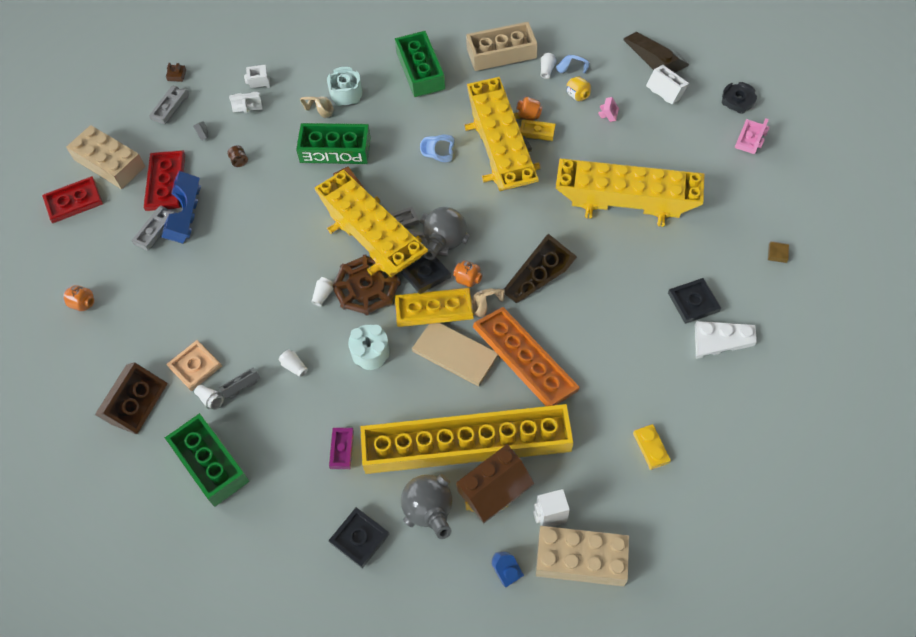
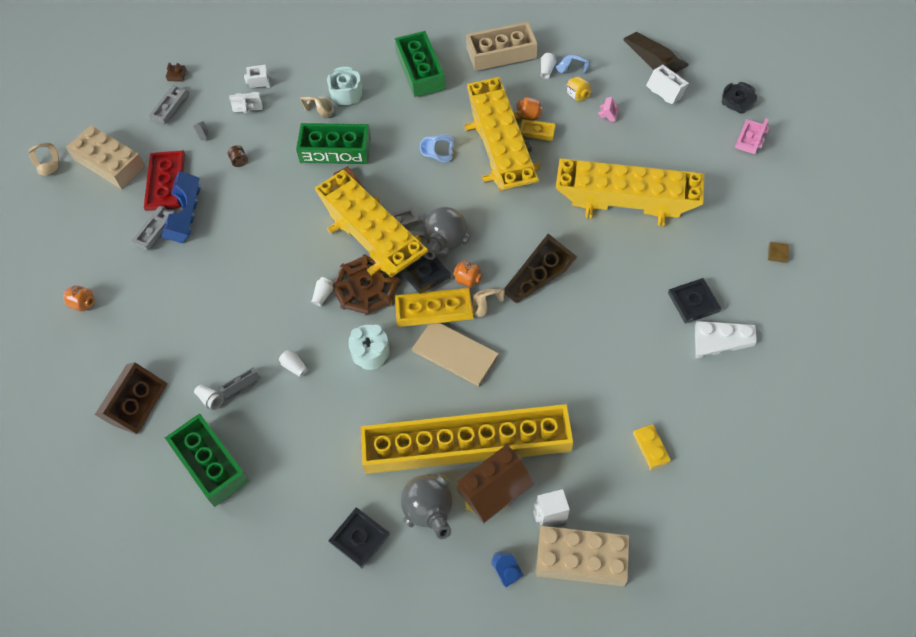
red tile [42,176,103,224] -> none
light nougat tile [166,340,222,392] -> none
magenta plate [329,428,354,469] -> none
orange plate [473,307,580,406] -> none
none -> tan piece [28,143,59,176]

